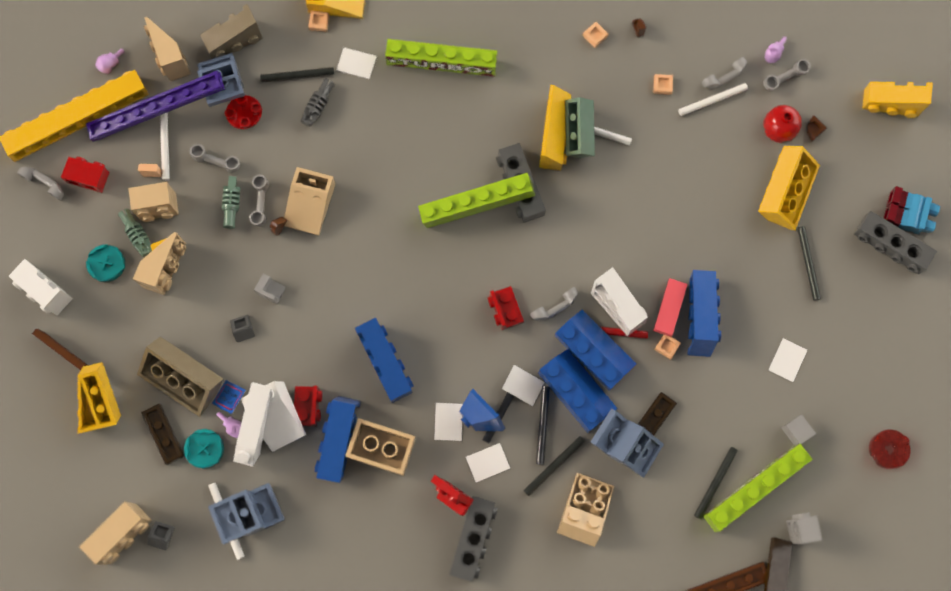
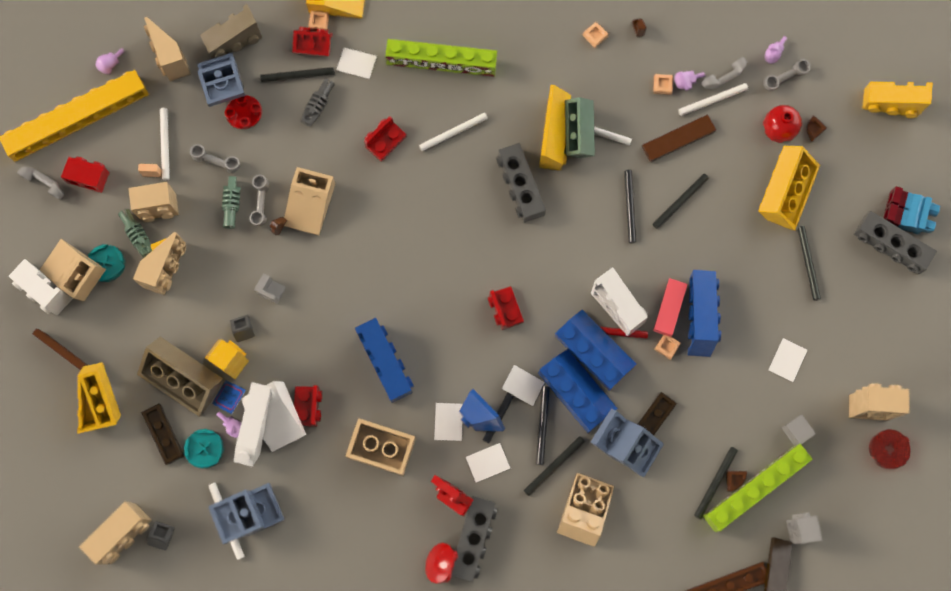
dark purple tile [86,70,225,142] -> none
blue wedge [314,396,361,483] -> none
lime brick [418,173,535,228] -> none
light grey bar [530,287,578,321] -> none
none -> tan slope [40,239,106,301]
none -> yellow wedge [205,339,249,379]
none -> red bracket [292,27,333,56]
none -> red bracket [364,116,407,162]
none -> white bar [419,113,488,152]
none -> red dish [425,543,458,584]
none -> black bar [624,170,636,243]
none -> reddish brown tile [642,114,716,162]
none -> pearl dark grey bar [652,174,709,229]
none -> lavender piece [674,71,705,91]
none -> reddish brown tile [726,471,747,492]
none -> tan brick [849,384,909,421]

